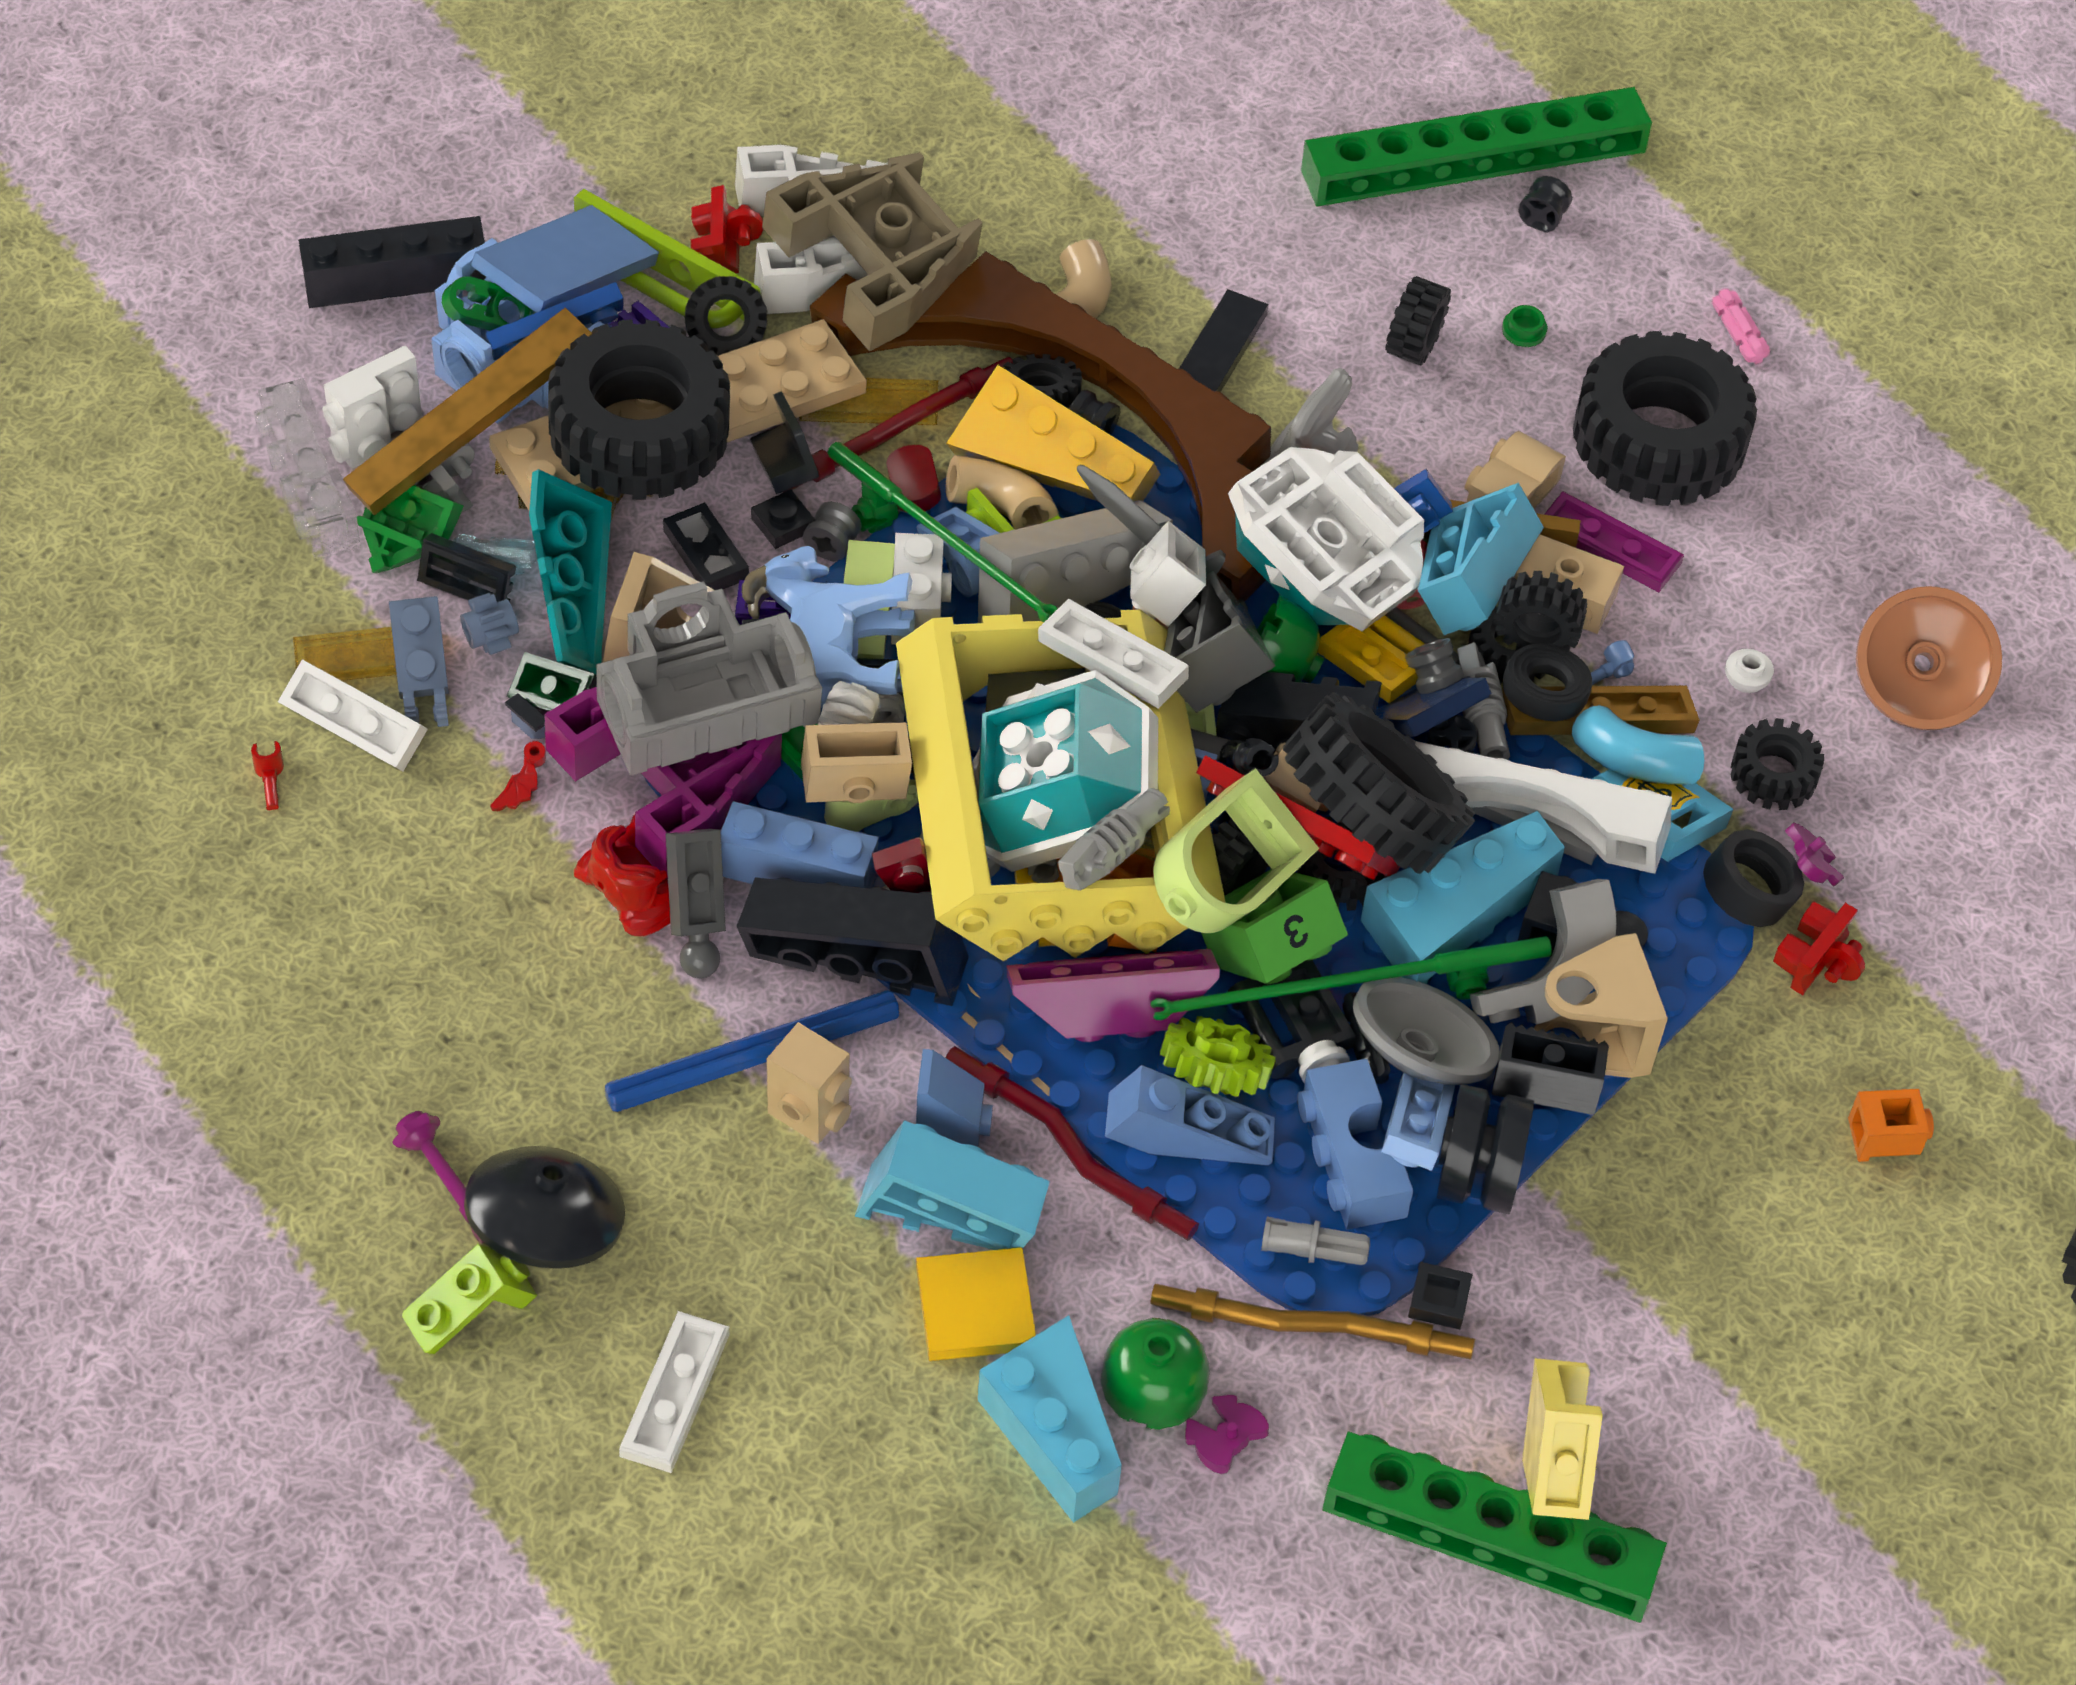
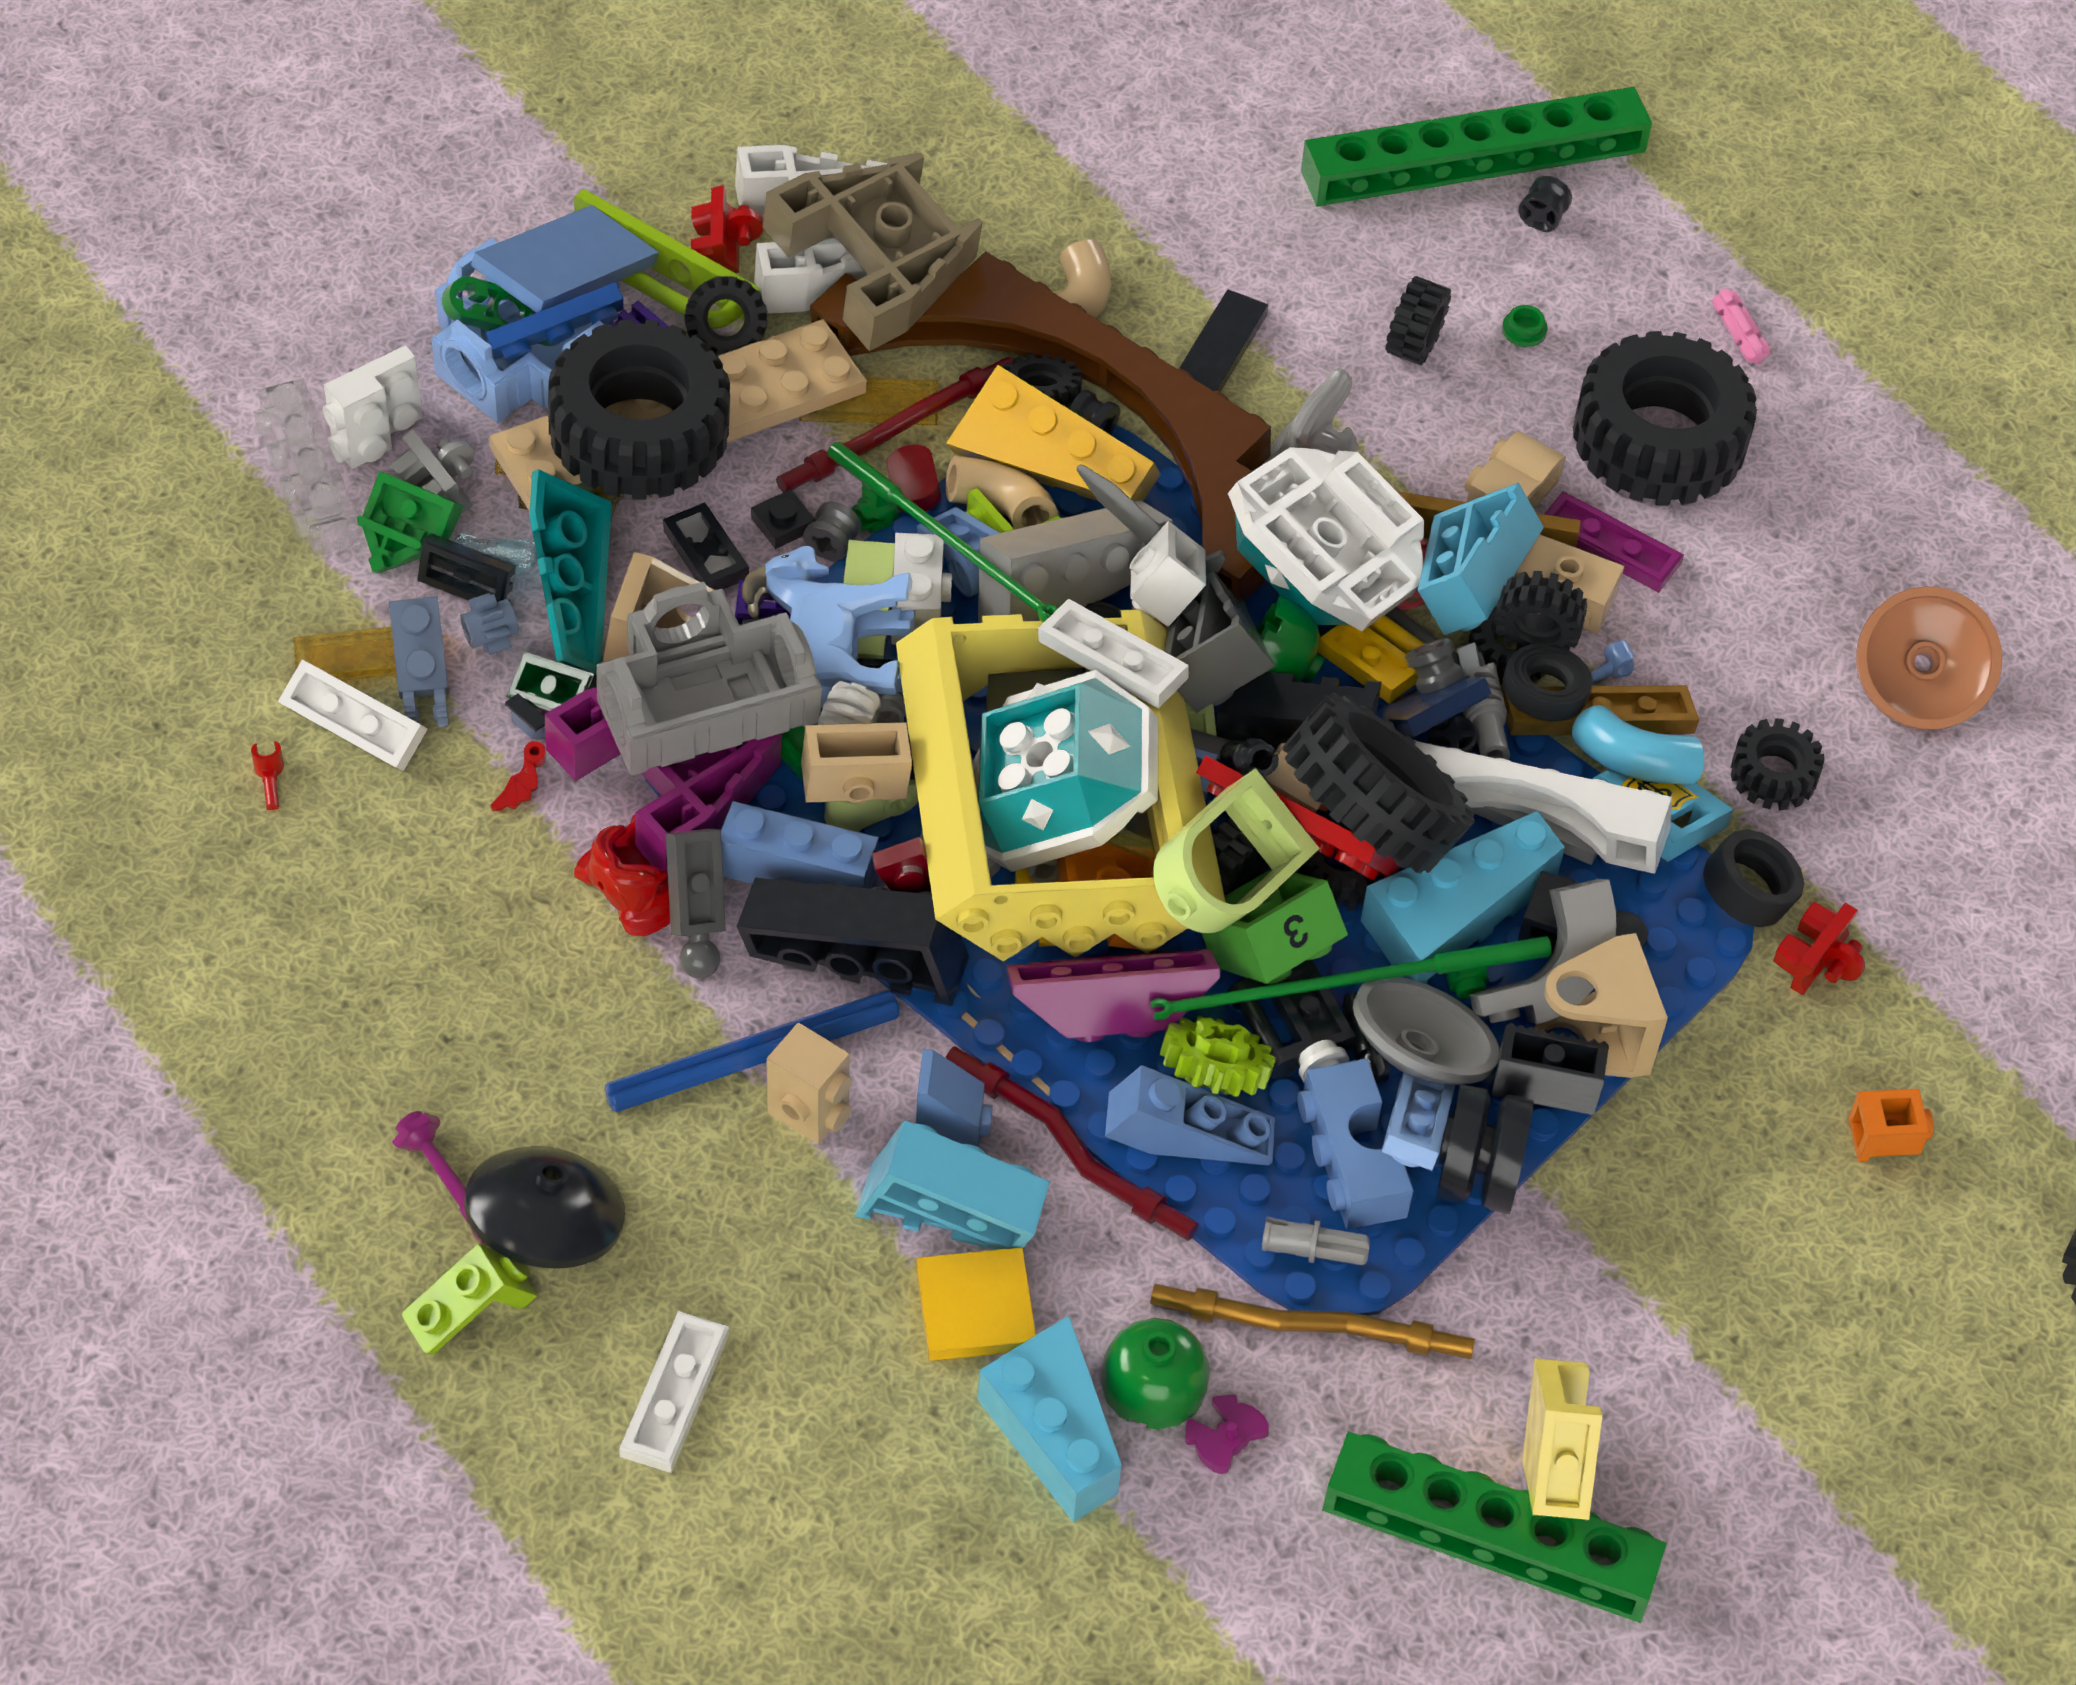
black brick [298,216,486,308] -> none
pearl gold tile [343,308,592,515] -> none
black panel [750,391,820,494] -> none
light grey hinge [1058,788,1170,890] -> none
blue tile [1394,469,1453,533] -> none
black tile [1408,1262,1473,1330] -> none
white plate [1725,649,1774,693] -> none
magenta piece [1785,823,1844,887] -> none

